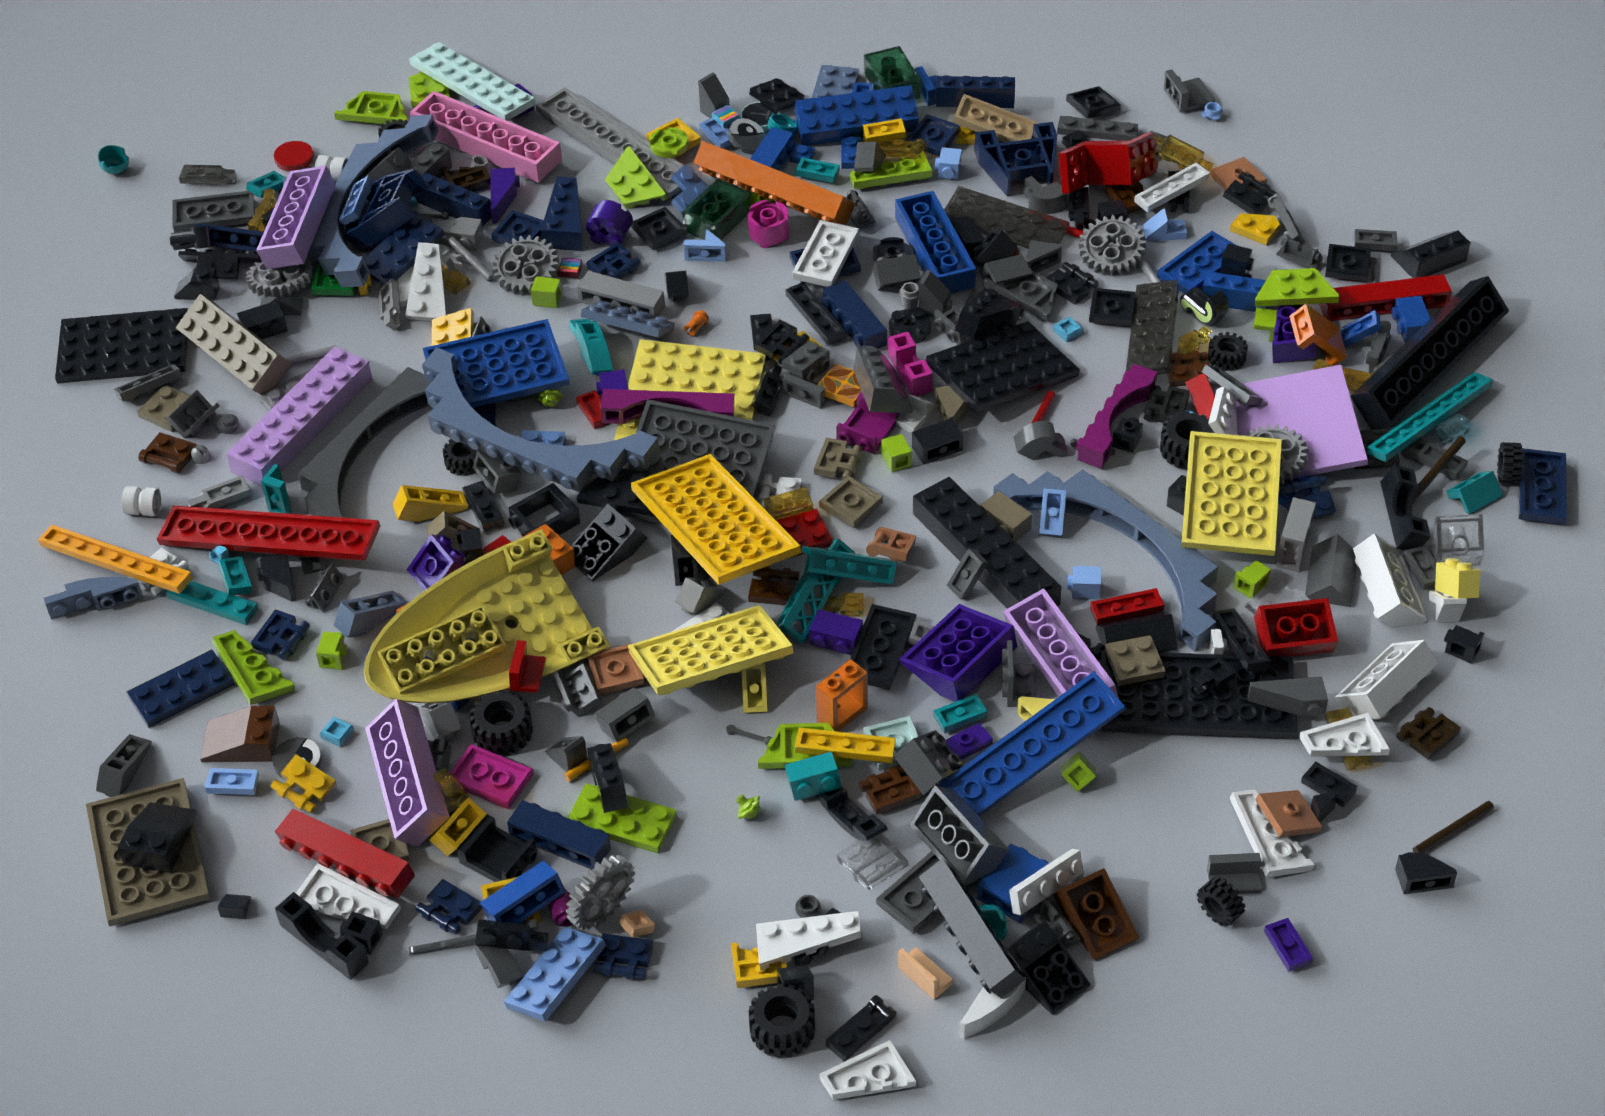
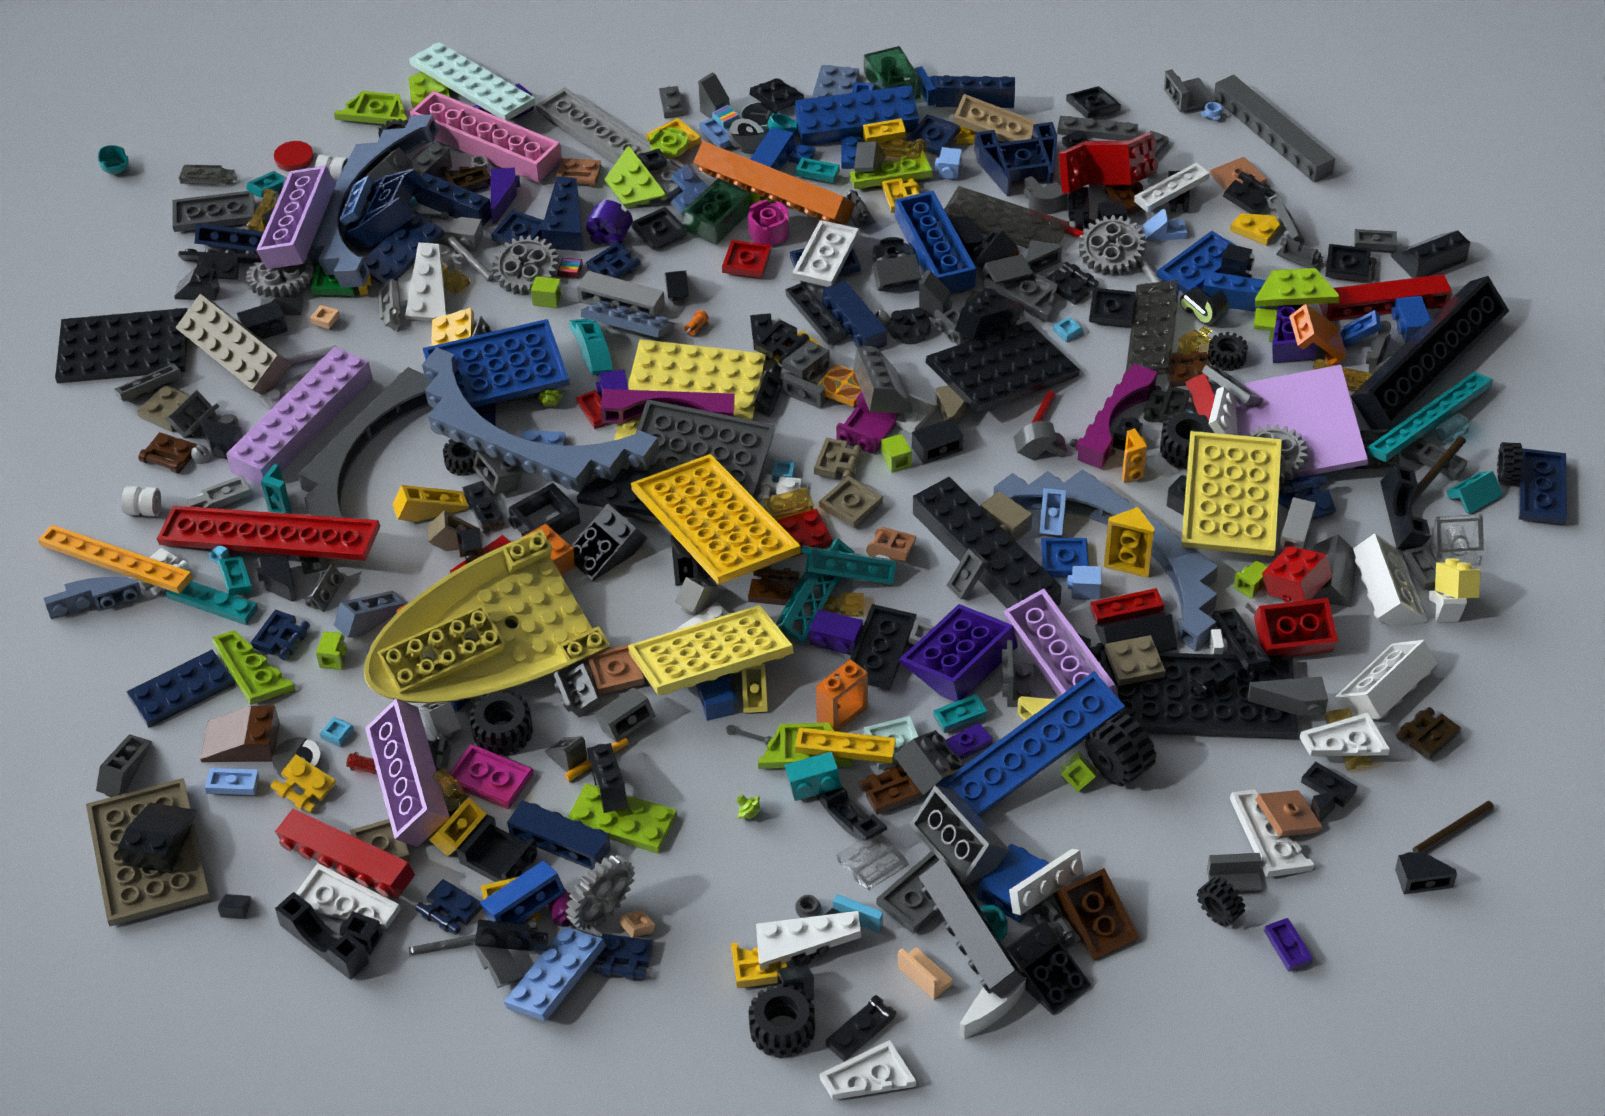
black piece [170,226,213,250] -> none
dark purple plate [406,534,466,591] -> none
red panel [509,640,546,693] -> none
light blue slope [684,230,726,262] -> none
dark pink arch [888,332,933,396] -> none
light grey cone [900,282,919,309] -> none
clear yellow plate [1154,134,1214,171] -> none
black brick [1444,625,1485,664] -> none
none -> black slope [200,418,243,460]
none -> light nougat plate [310,305,340,329]
none -> clear red pin [346,752,377,775]
none -> nougat plate [556,158,601,187]
none -> black plate [641,149,667,172]
none -> dark grey plate [659,86,684,118]
none -> blue brick [696,673,738,721]
none -> red plate [722,239,772,278]
none -> medium azure tile [771,460,796,482]
none -> medium azure tile [833,894,883,933]
none -> light grey hinge [875,309,890,327]
none -> yellow plate [882,178,921,213]
none -> blue tile [1041,538,1089,578]
none -> black wheel [1085,713,1157,787]
none -> yellow slope [1104,507,1155,578]
none -> light orange bracket [1122,429,1147,483]
none -> dark grey brick [1214,75,1335,182]
none -> red brick [1262,546,1333,603]

